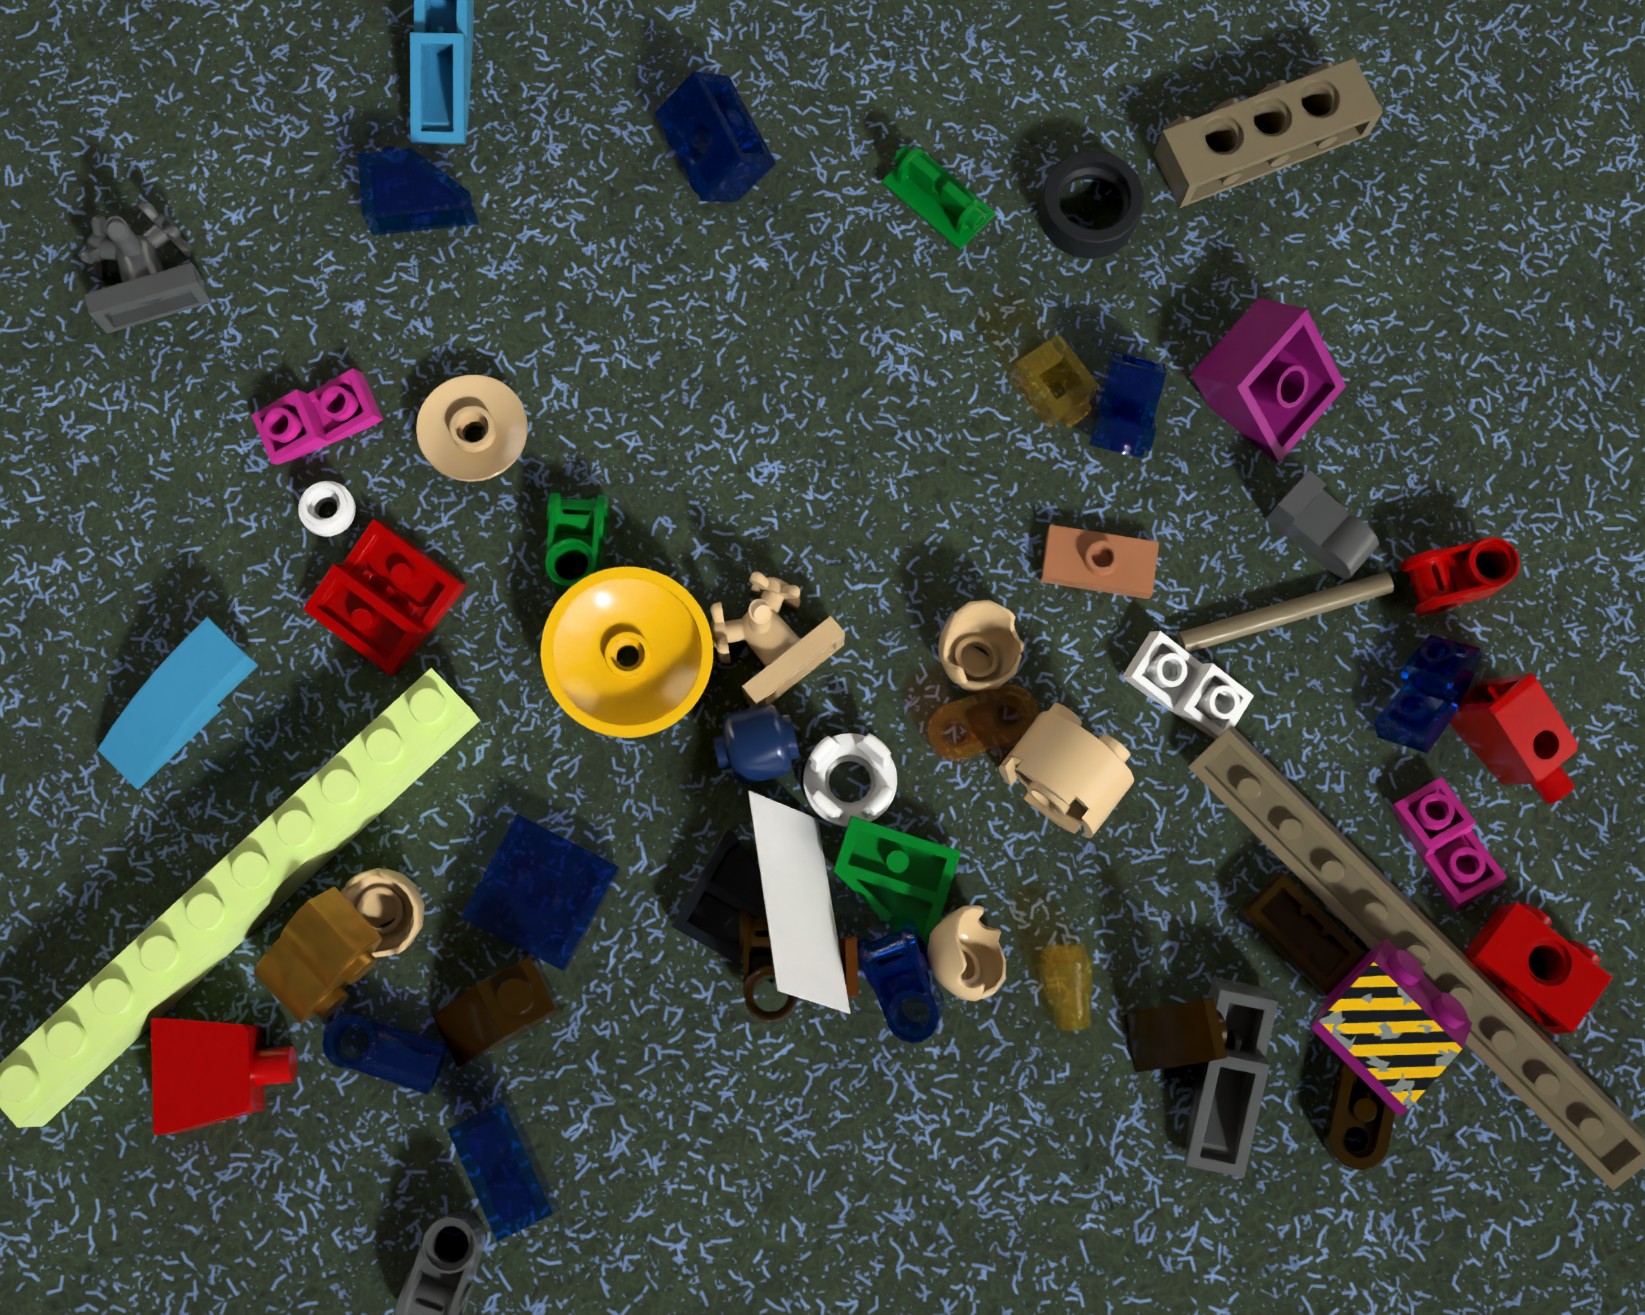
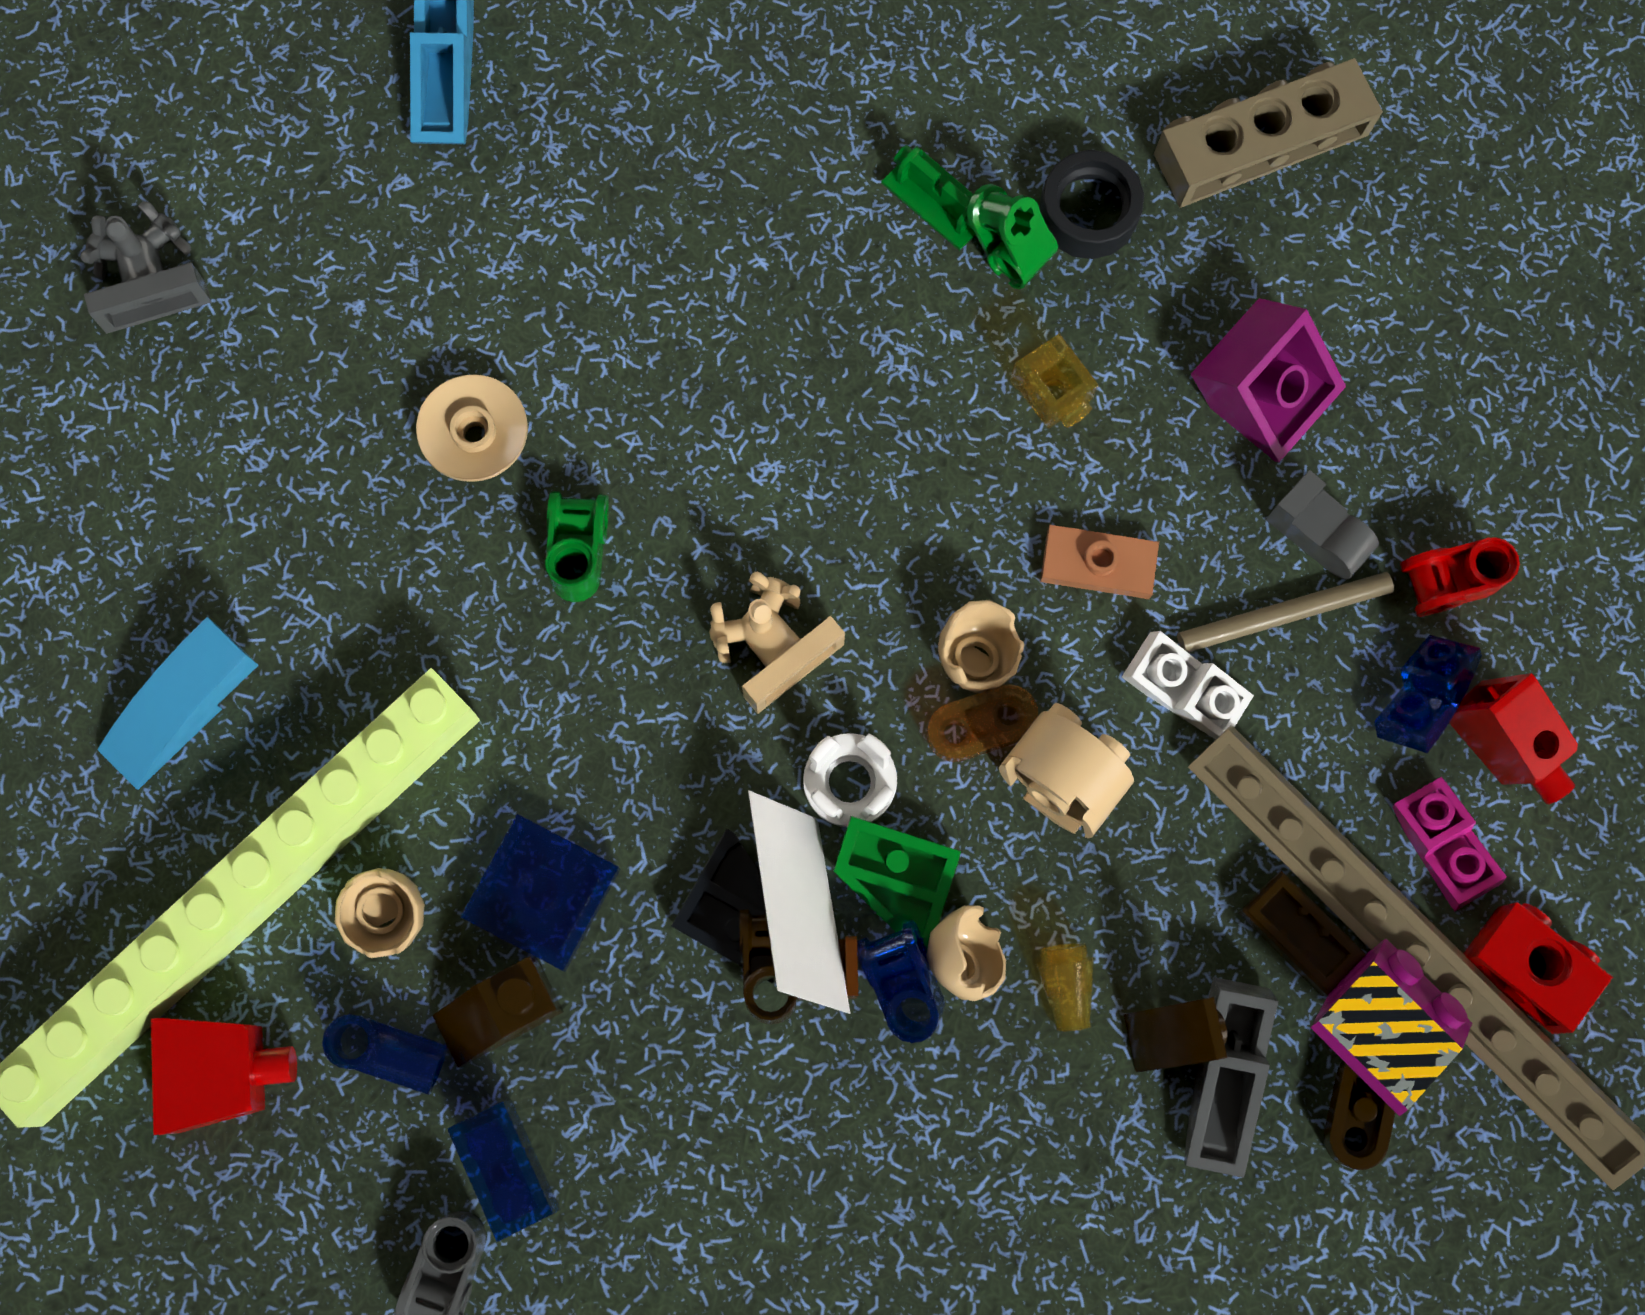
dark pink slope [251,368,383,465] -> none
pearl gold brick [254,886,382,1024] -> none
white plate [298,481,356,536] -> none
red slope [303,519,468,675] -> none
clear blue slope [357,146,479,236] -> none
yellow dish [541,567,713,738] -> none
clear blue brick [655,71,776,202] -> none
dark blue head [713,704,800,785] -> none
clear blue brick [1089,350,1167,458] -> none
none -> green piece [967,184,1058,290]

